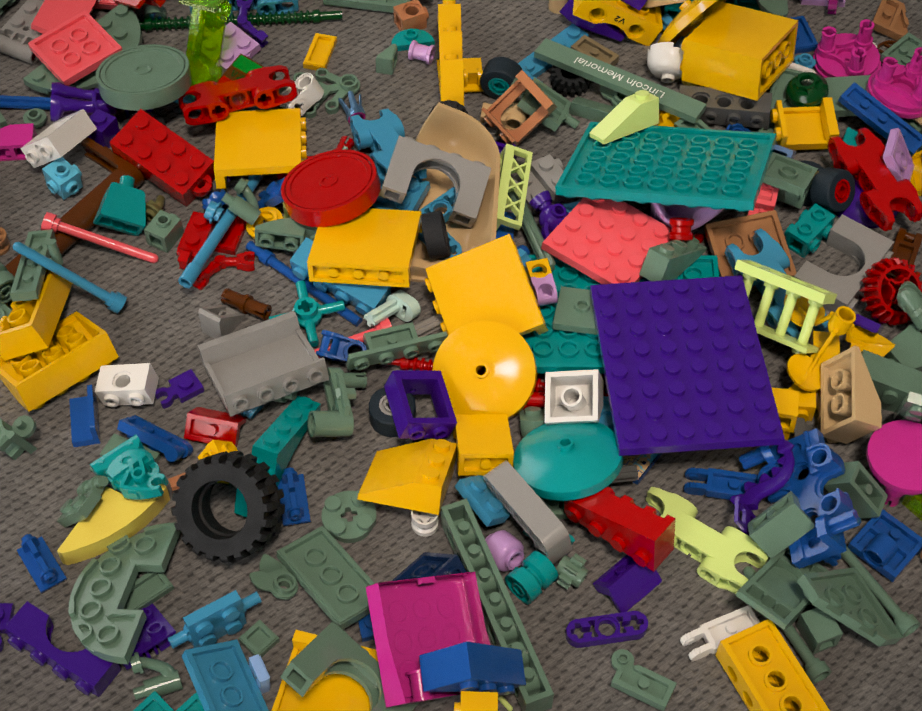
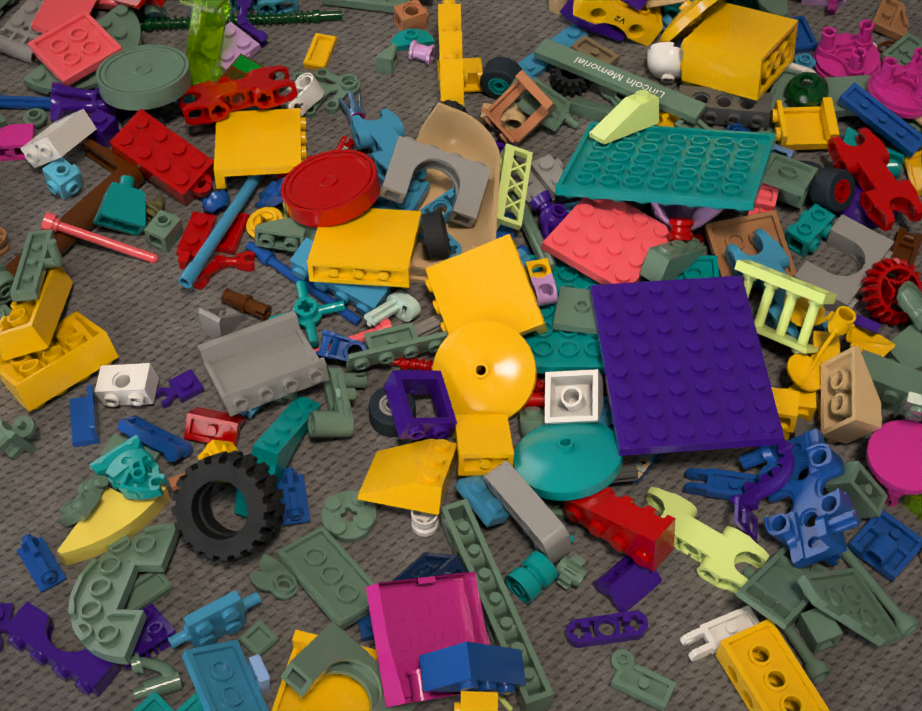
dark azure piece [13,242,127,314] -> none
dark azure plate [204,201,225,224] -> none
sand green plant [221,178,261,225] -> none
lavender head [485,530,524,572] -> none
sand green panel [747,491,815,558] -> none
lavender tile [883,128,914,181] -> none

